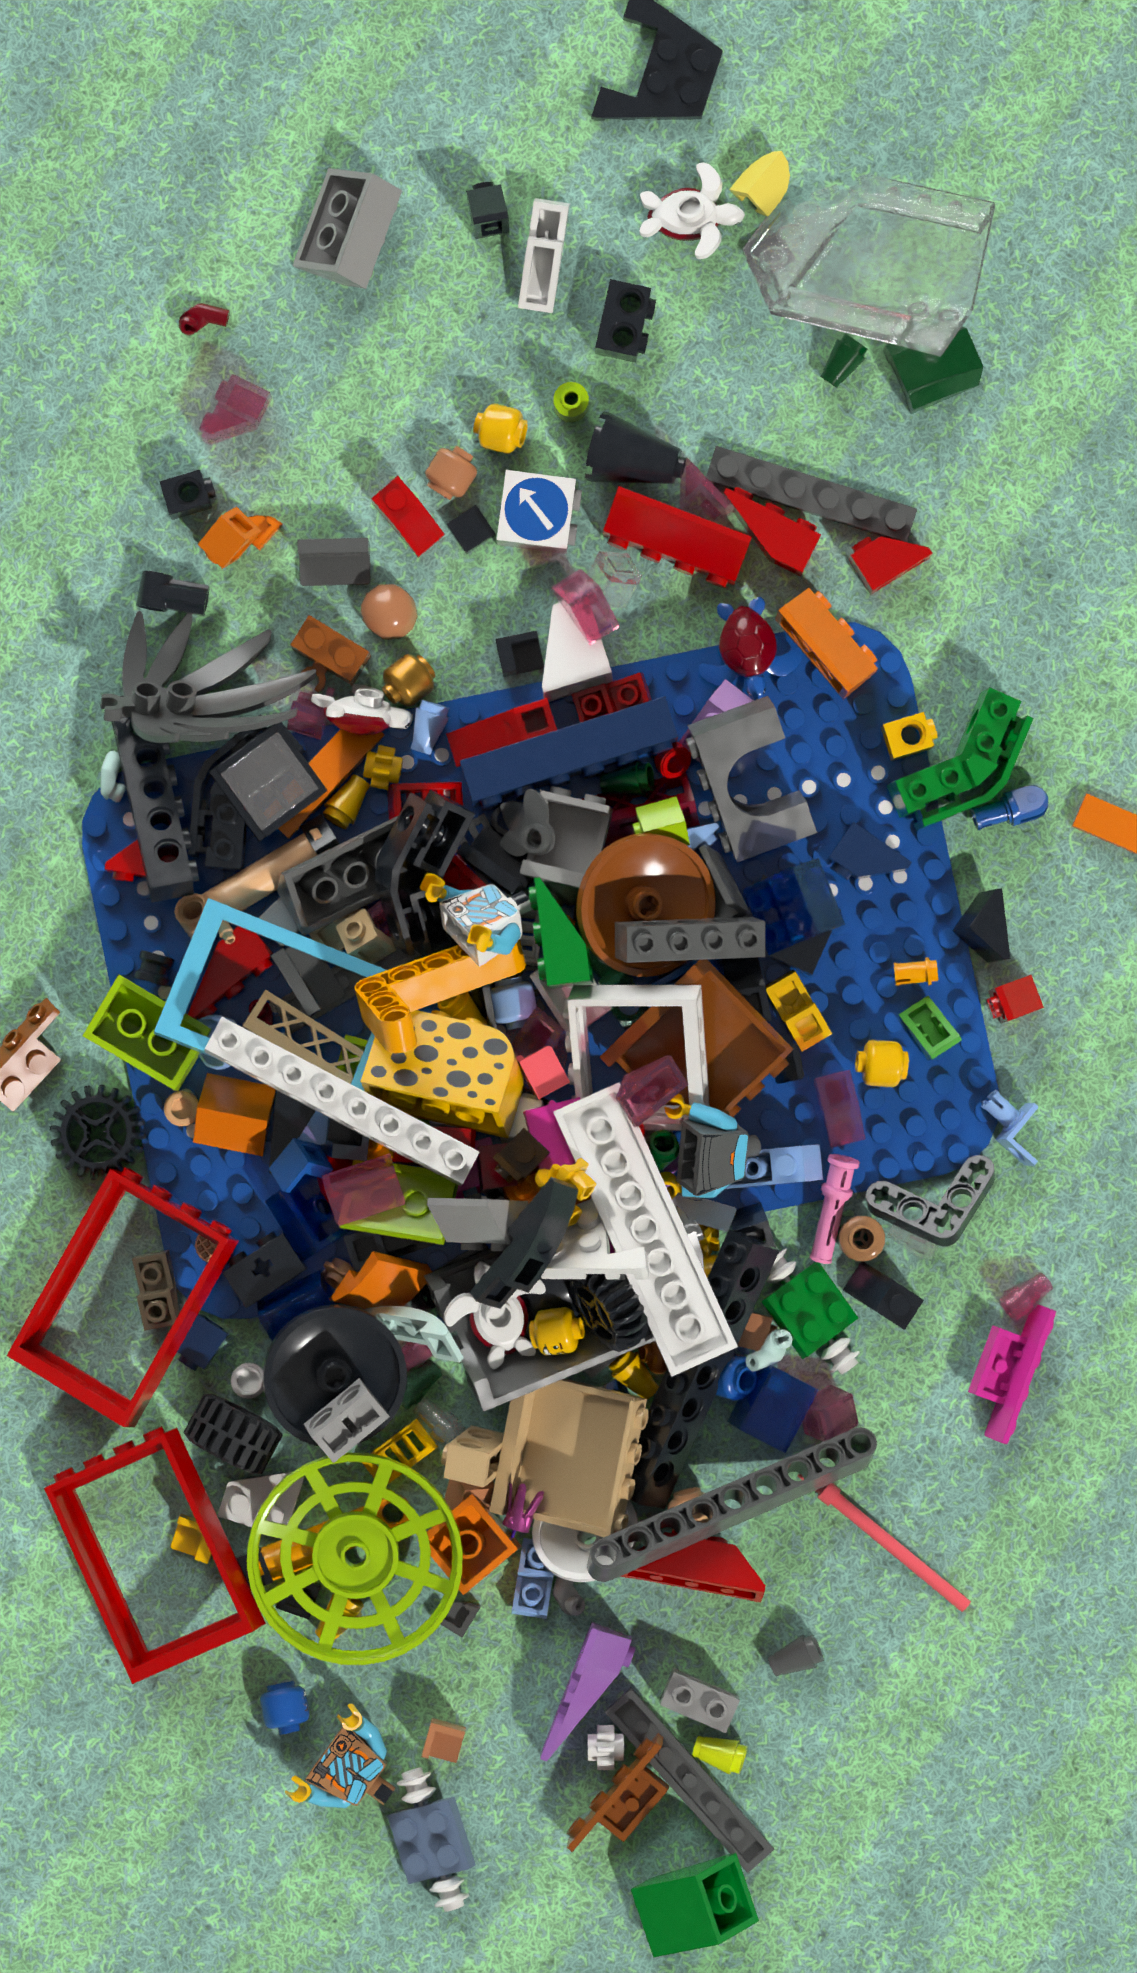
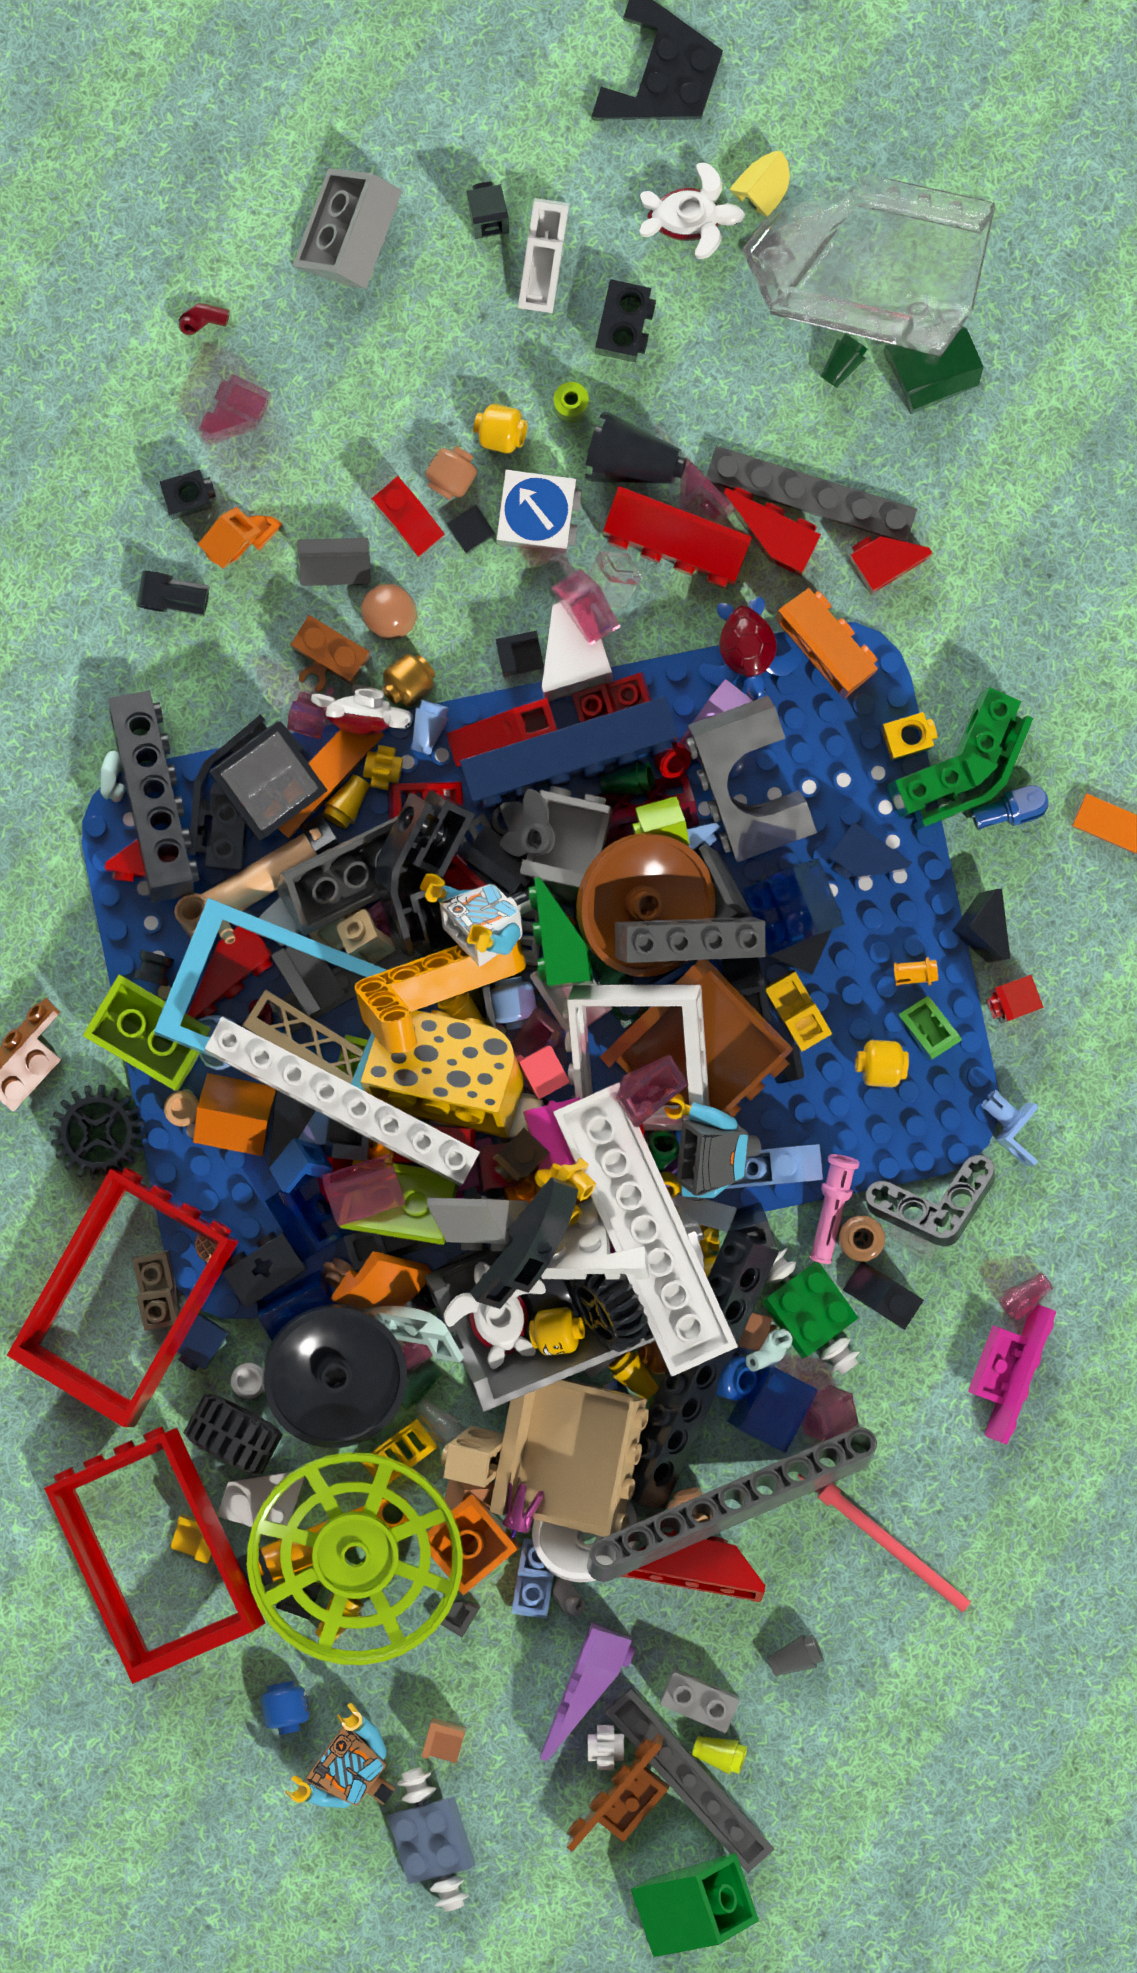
dark grey plant [100,611,316,743] -> none
light grey brick [304,1378,390,1463] -> none
clear pink slope [813,1069,865,1148] -> none

